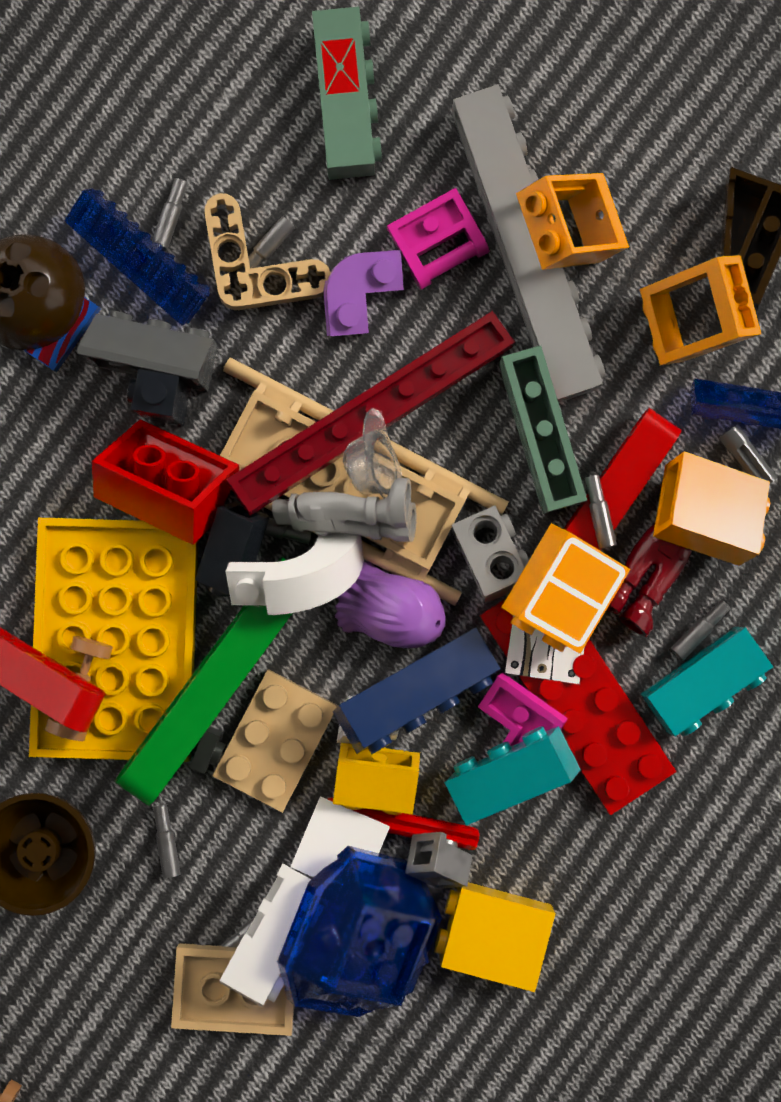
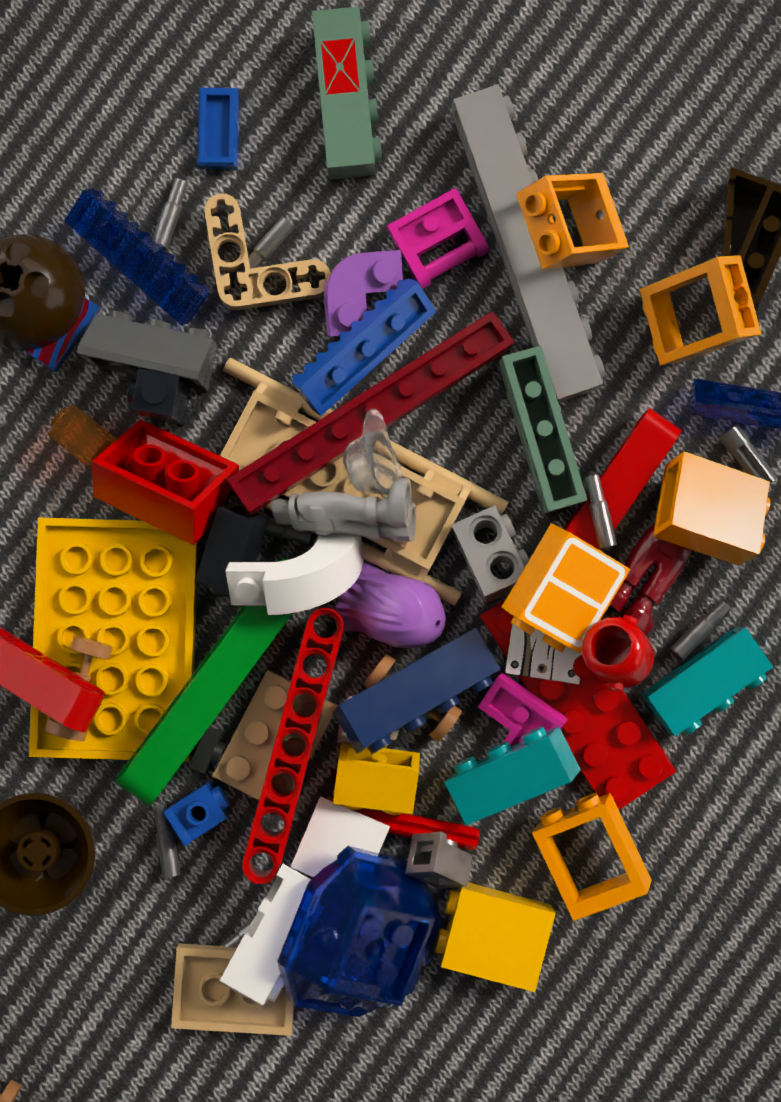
none -> clear orange brick [47,404,118,468]
none -> blue brick [163,781,231,846]
none -> blue tile [197,88,239,170]
none -> red beam [242,608,344,884]
none -> blue gear [292,278,437,416]
none -> medium nougat wheel [363,653,462,743]
none -> light orange window [532,793,652,921]
none -> red piece [582,615,654,692]

